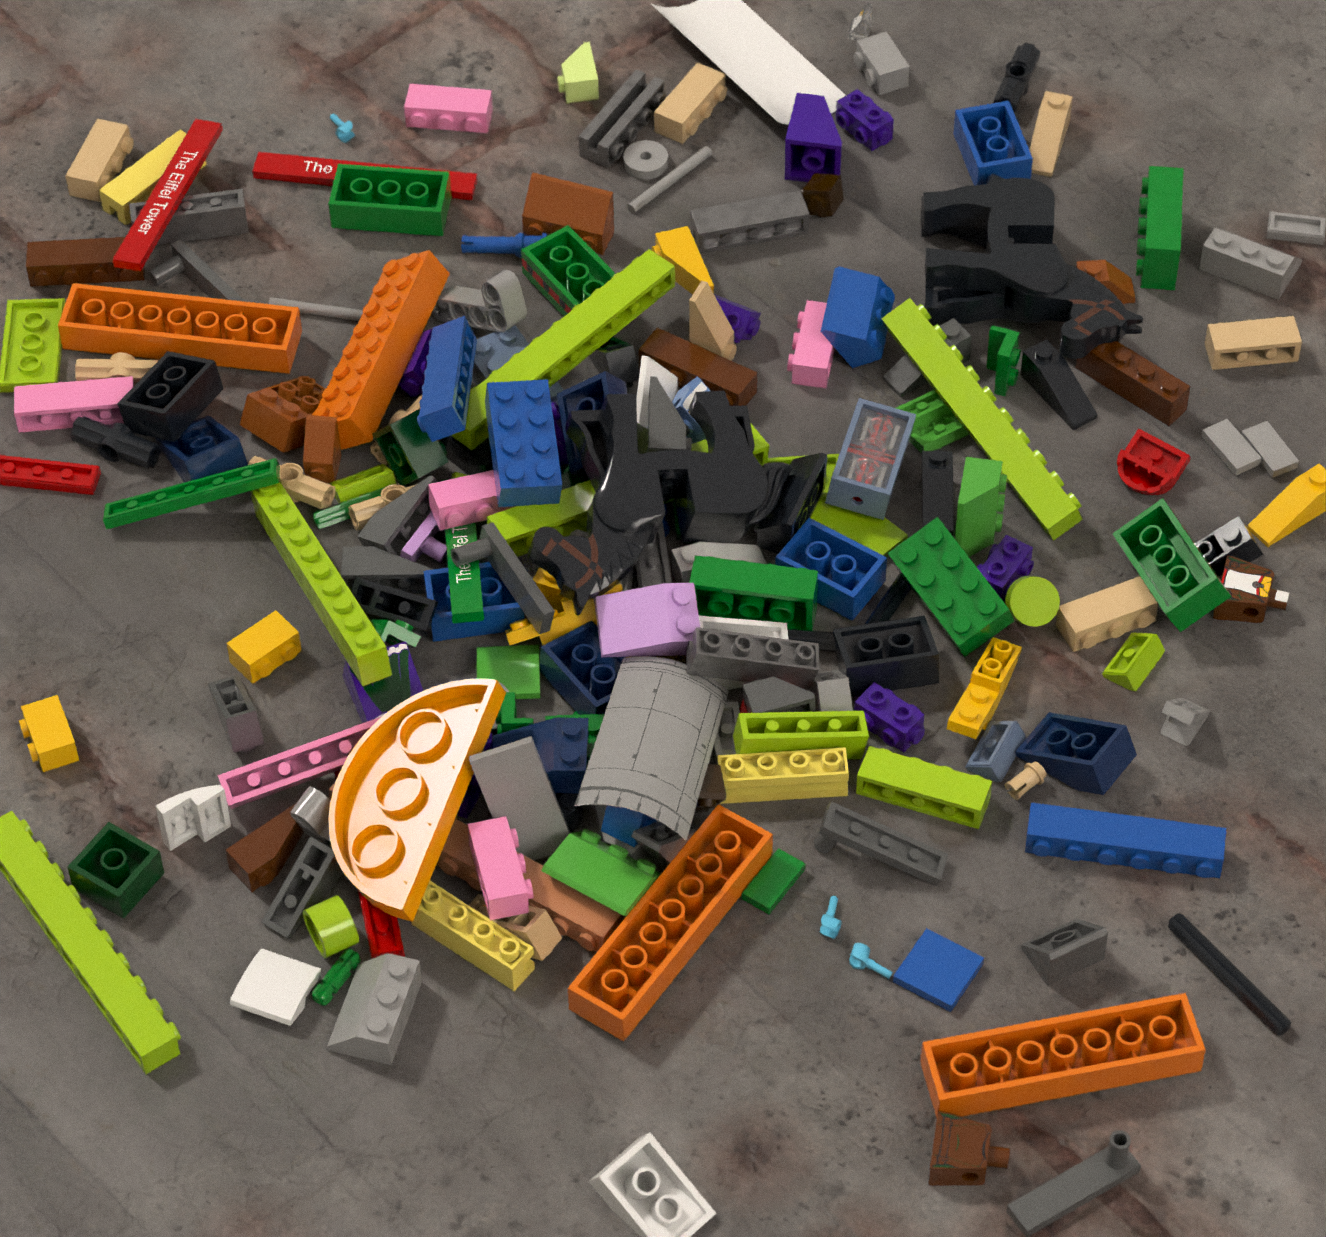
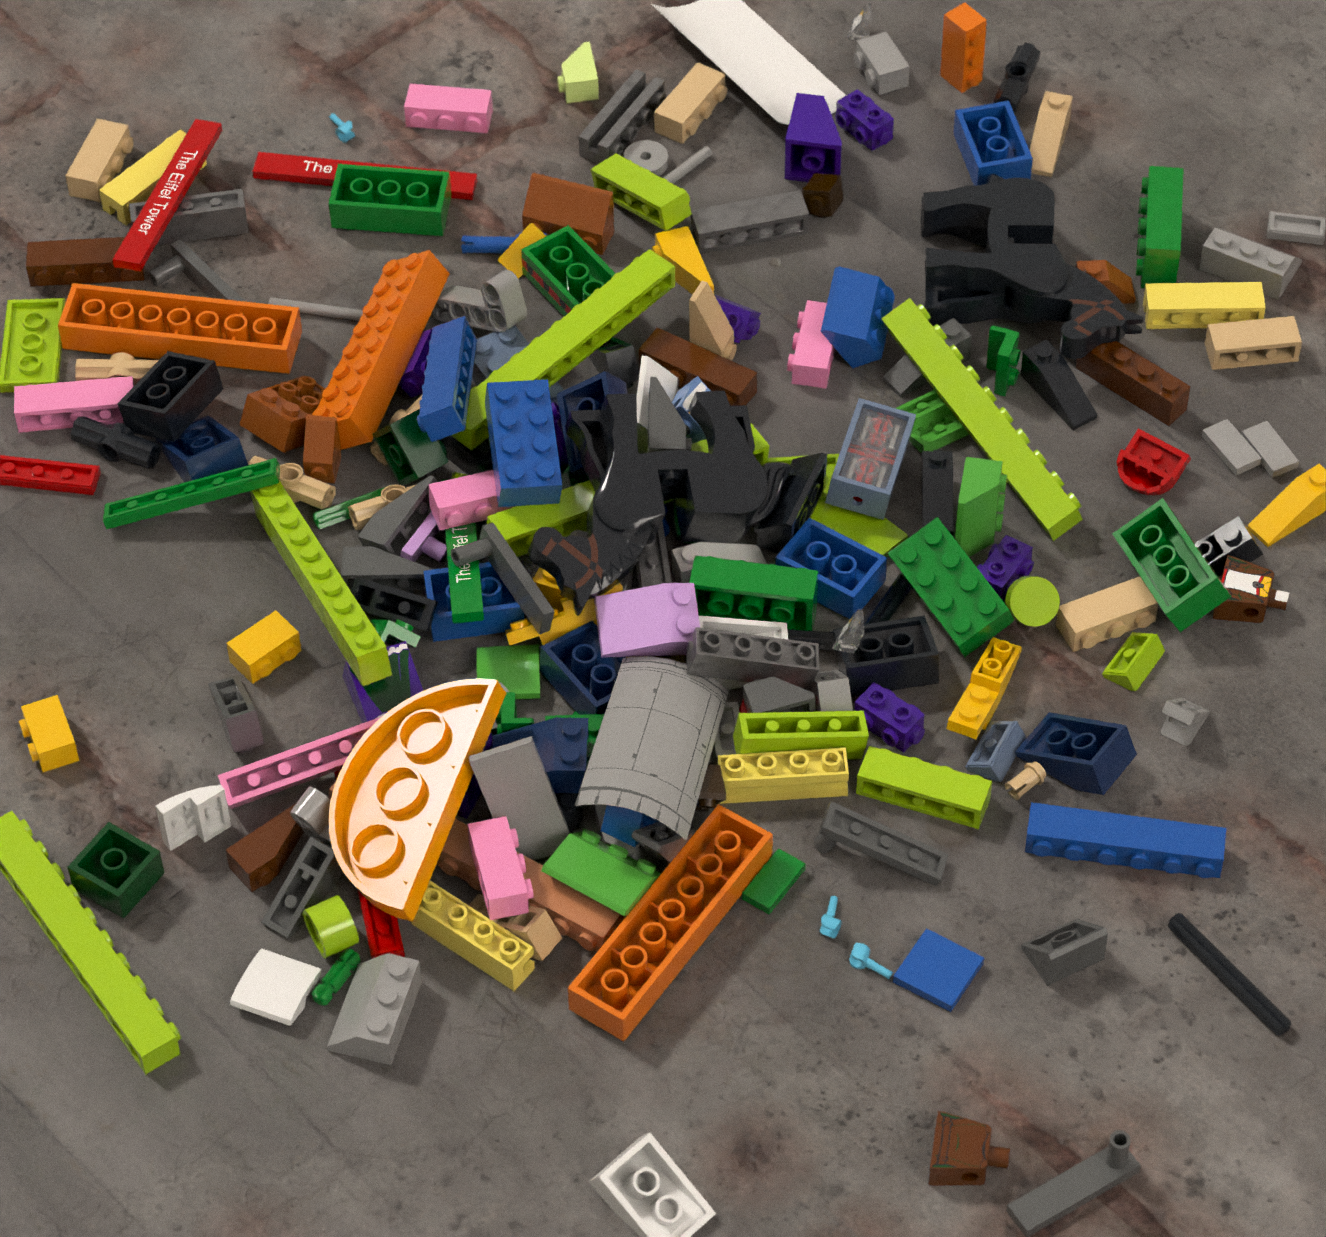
lime slope [329,464,396,503] -> none
orange brick [921,993,1206,1118] -> none
none -> yellow sticker [498,223,546,278]
none -> lime brick [590,153,692,231]
none -> clear slope [833,609,864,653]
none -> orange brick [940,2,987,93]
none -> light yellow brick [1143,282,1266,329]

